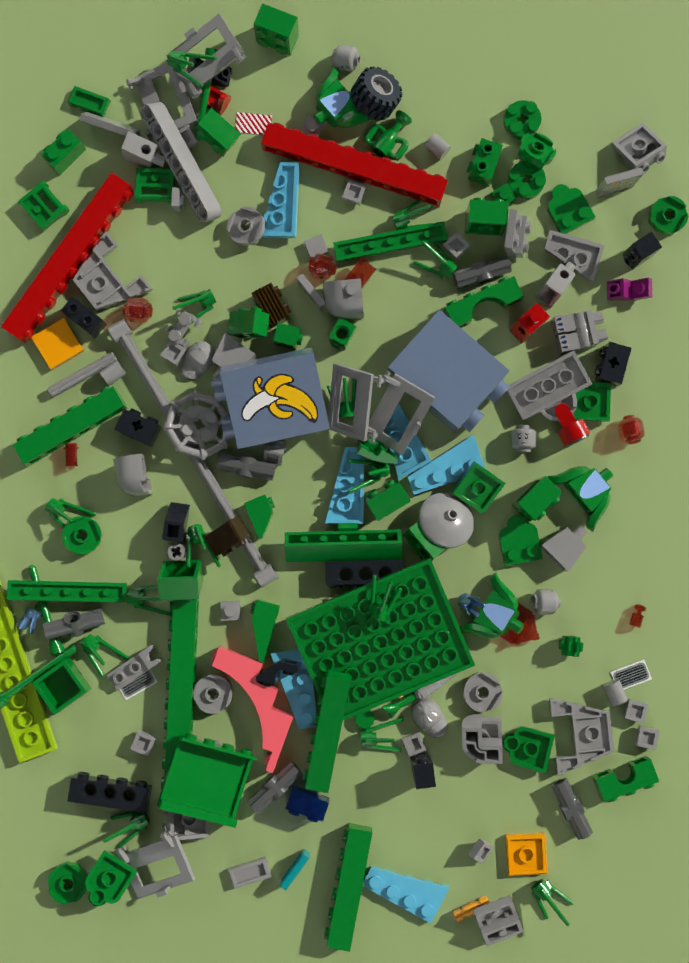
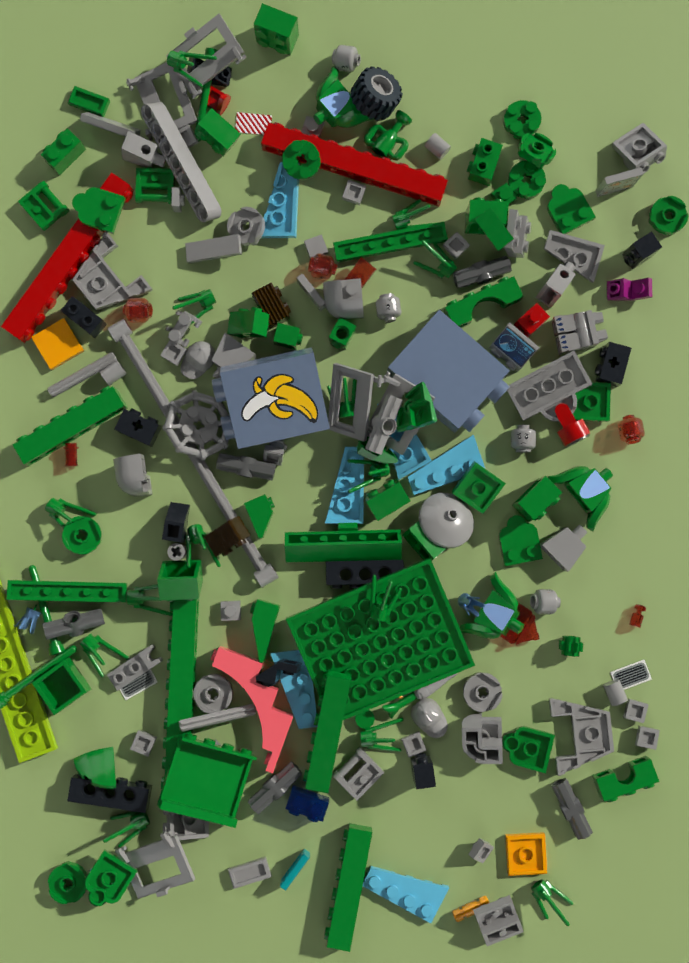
none -> green plate [72,187,125,234]
none -> green brick [74,747,116,789]
none -> light grey axle [179,704,256,732]
none -> light grey tile [185,234,242,263]
none -> green plate [282,140,321,180]
none -> light grey plate [332,746,384,801]
none -> light grey piece [365,394,403,455]
none -> light grey head [376,293,401,323]
none -> green brick [396,382,437,432]
none -> green tile [475,207,514,251]
none -> slope [489,323,540,371]

